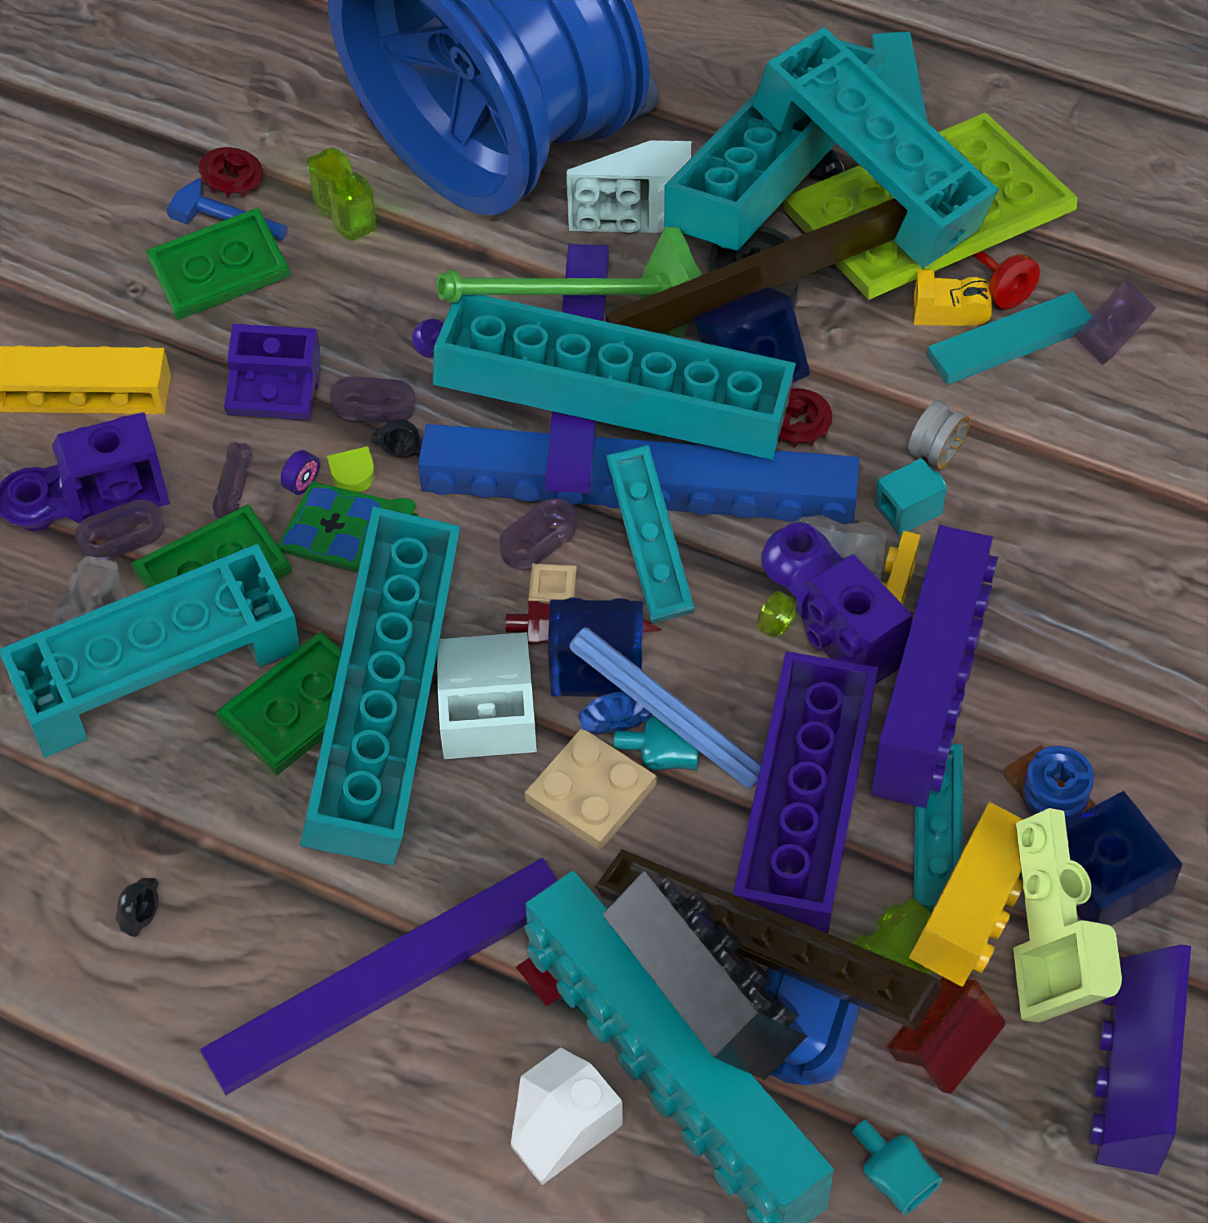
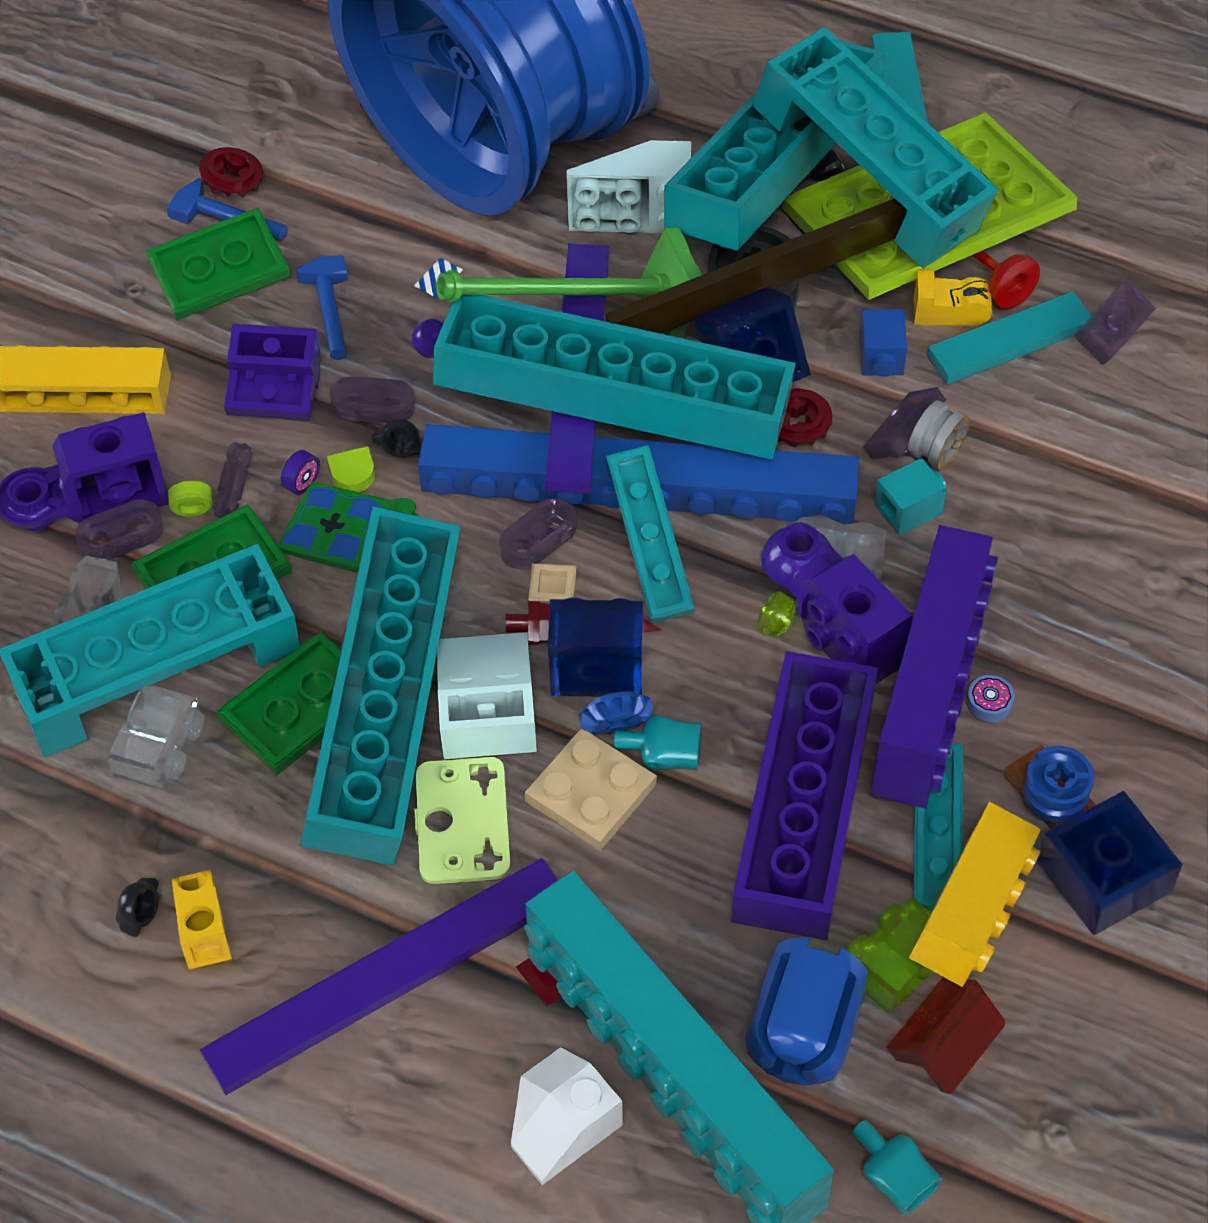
clear neon green brick [307,147,377,241] -> none
medium blue axle [569,627,761,788] -> none
dark brown tile [595,849,943,1030] -> none
black brick [603,871,808,1080] -> none
yellow plate [880,531,921,606] -> none
yellowish green plate [1013,808,1122,1022] -> none
dark purple slope [1089,944,1191,1175] -> none
none -> clear brick [108,685,204,791]
none -> lime tile [168,481,213,517]
none -> yellow leg [172,869,232,970]
none -> blue piece [296,255,348,360]
none -> sticker [414,258,463,298]
none -> yellowish green axle [414,757,510,884]
none -> blue brick [859,309,907,377]
none -> clear purple plate [863,387,946,460]
none -> tile [967,675,1015,722]

